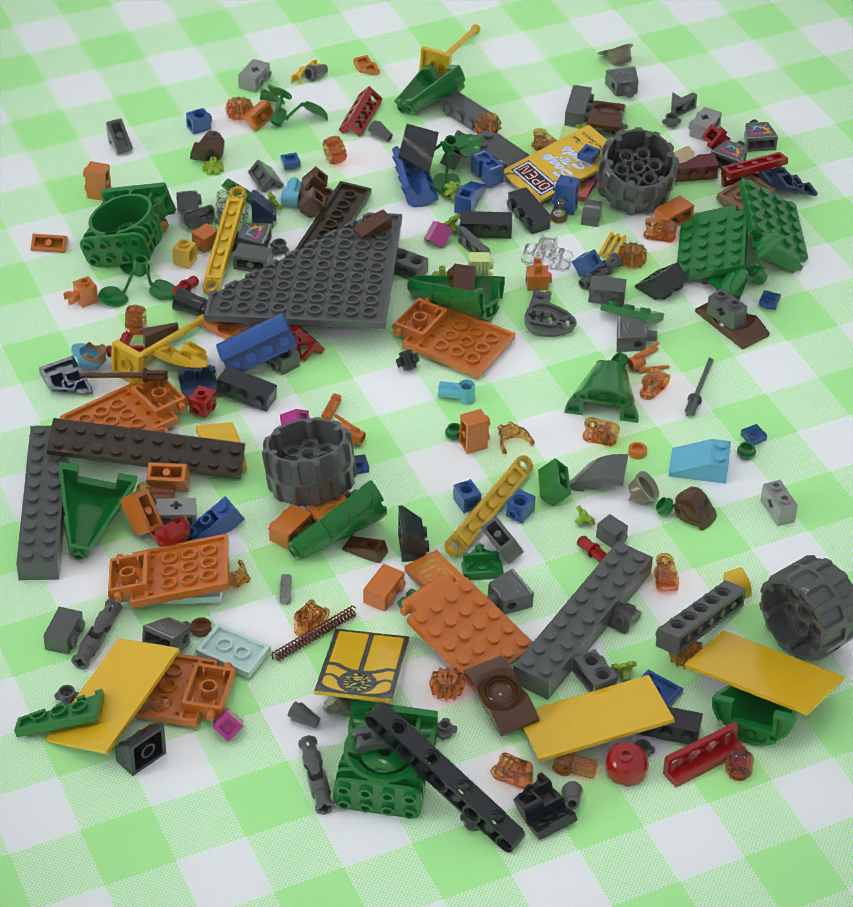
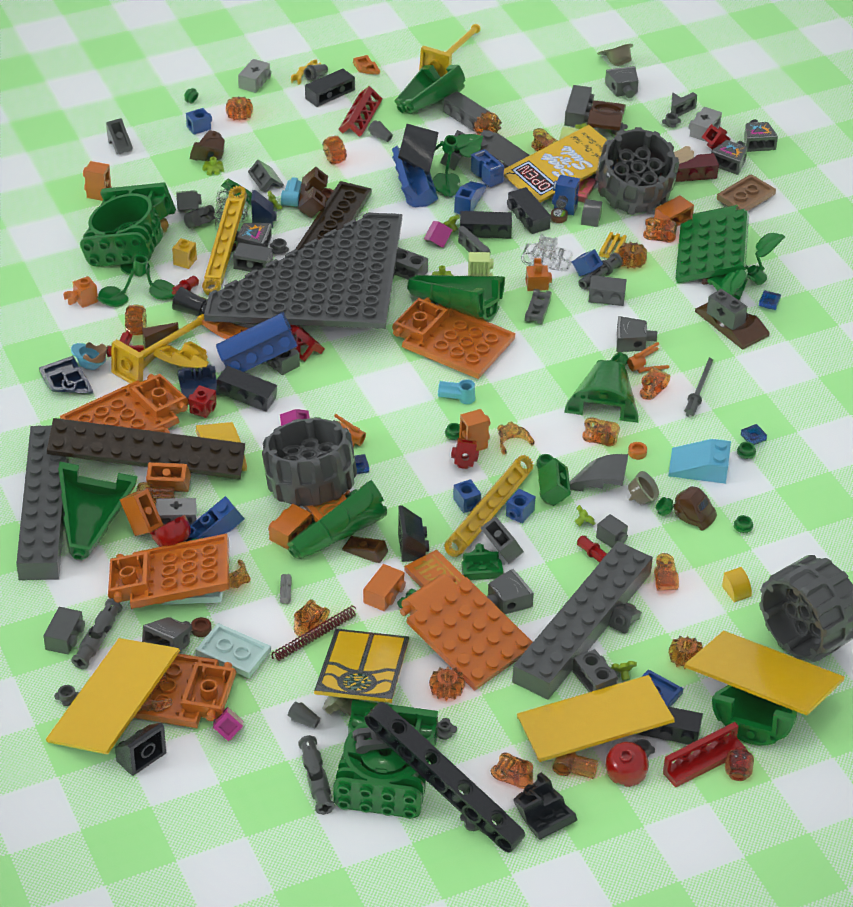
green wing [14,689,105,737] -> none
orange slope [30,233,69,253] -> none
reddish brown piece [80,368,168,383] -> none
orange brick [191,223,218,253] -> none
orange slope [243,101,274,131] -> none
green plant [260,84,328,127] -> none
blue plate [280,152,301,170] -> none
orange axle [321,393,341,420] -> none
reddish brown slope [353,209,392,239] -> none
black gear [396,350,420,371] -> none
lime plant [443,181,462,201] -> none
reddish brown brick [447,263,475,291] -> none
reddish brown slope [463,656,539,737] -> none
dark grey piece [524,301,577,337] -> none
dark grey cone [561,781,583,810] -> none
blue plate [577,144,601,164] -> none
green wing [600,300,664,321] -> none
black slope [634,262,688,300] -> none
dark grey brick [655,580,746,656] -> none
red fence [721,152,788,187] -> none
green plate [738,178,808,273] -> none
dark blue slope [758,167,818,196] -> none
light grey brick [760,479,798,526] -> none
none -> green plate [184,87,199,103]
none -> black brick [305,68,355,107]
none -> red brick [451,438,479,469]
none -> green plate [536,454,554,469]
none -> green plate [733,515,753,533]

